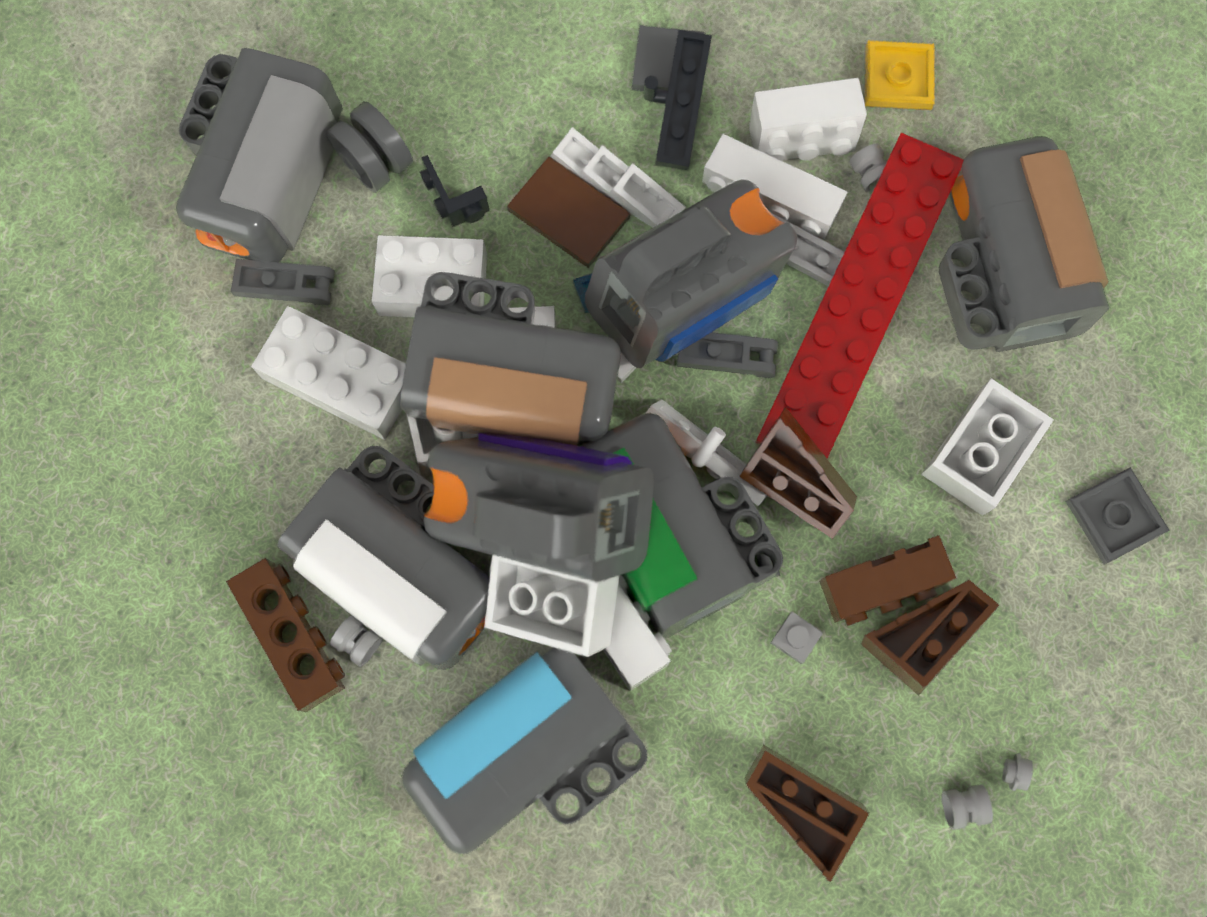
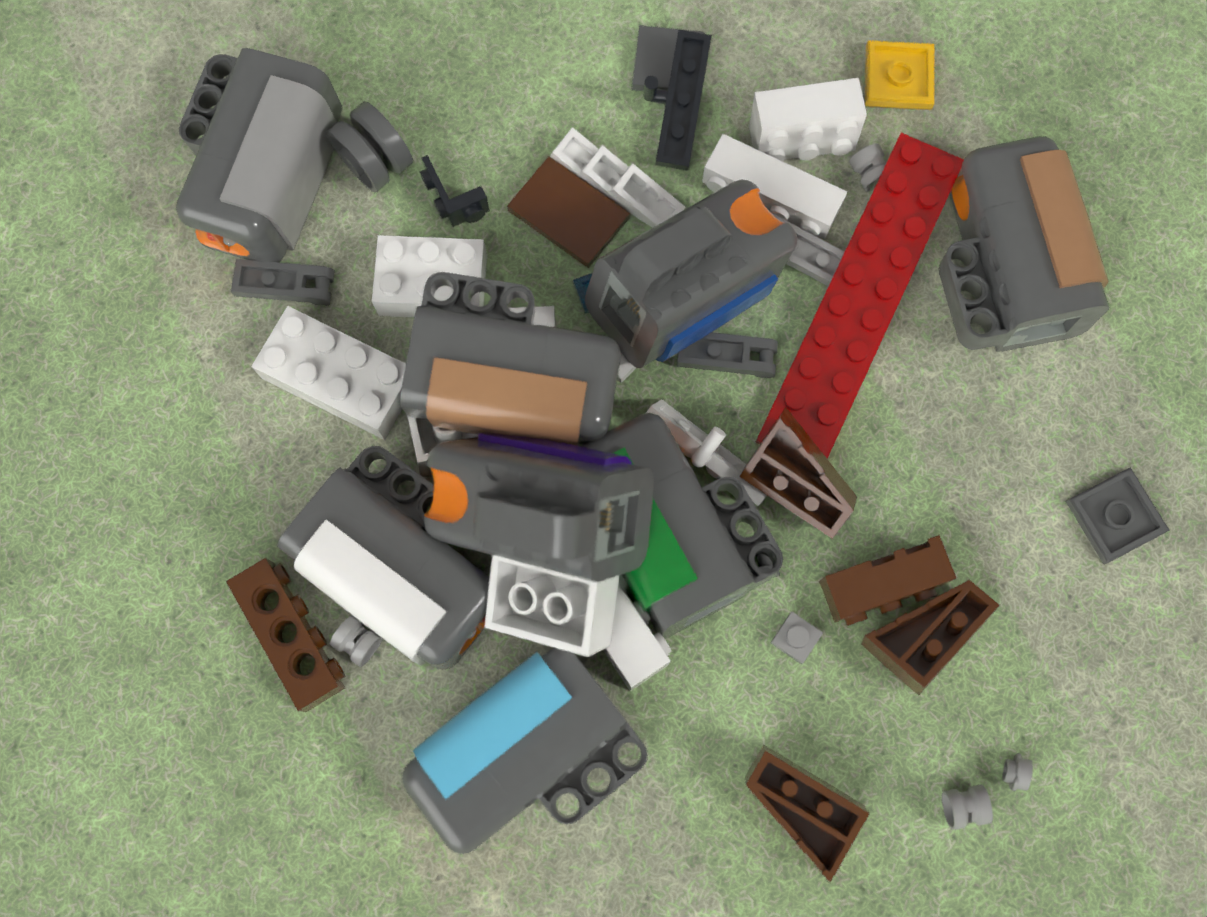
white brick [921,378,1054,516] -> none

